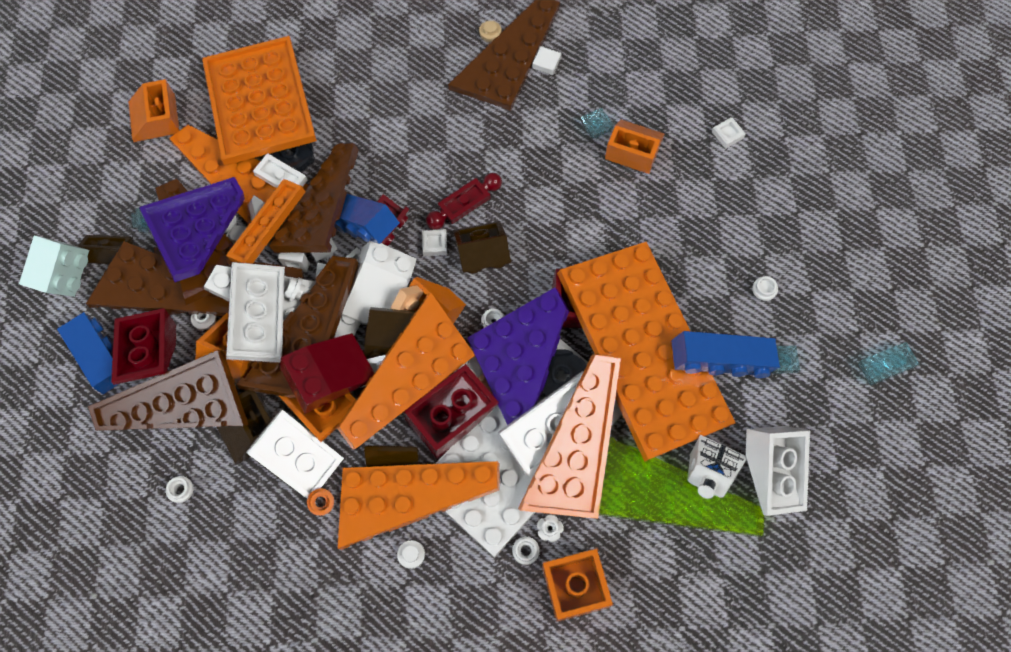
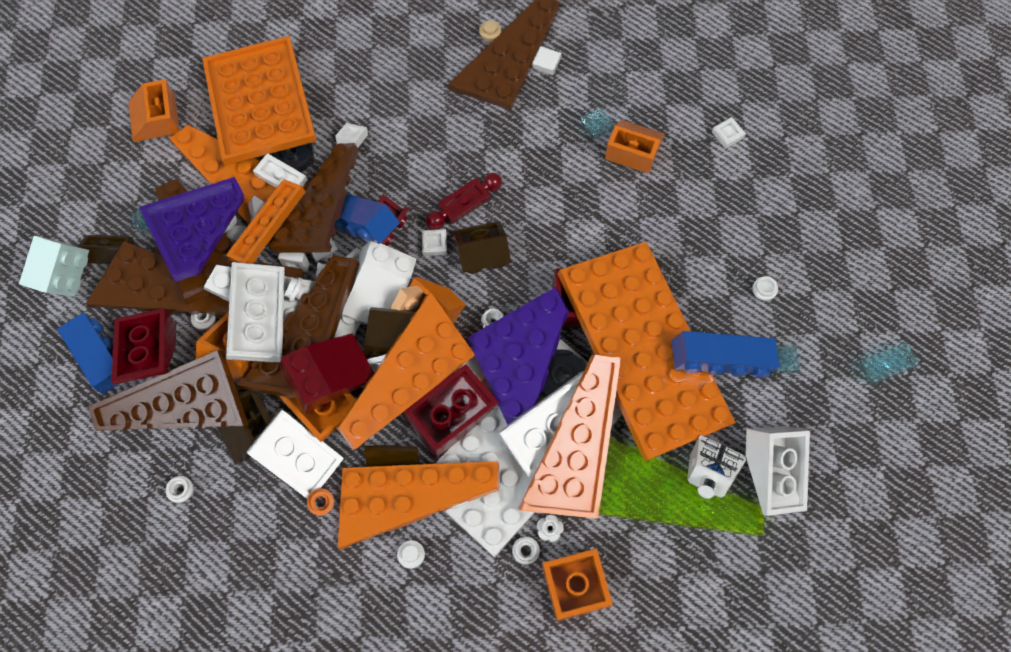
none -> white plate [336,123,368,148]

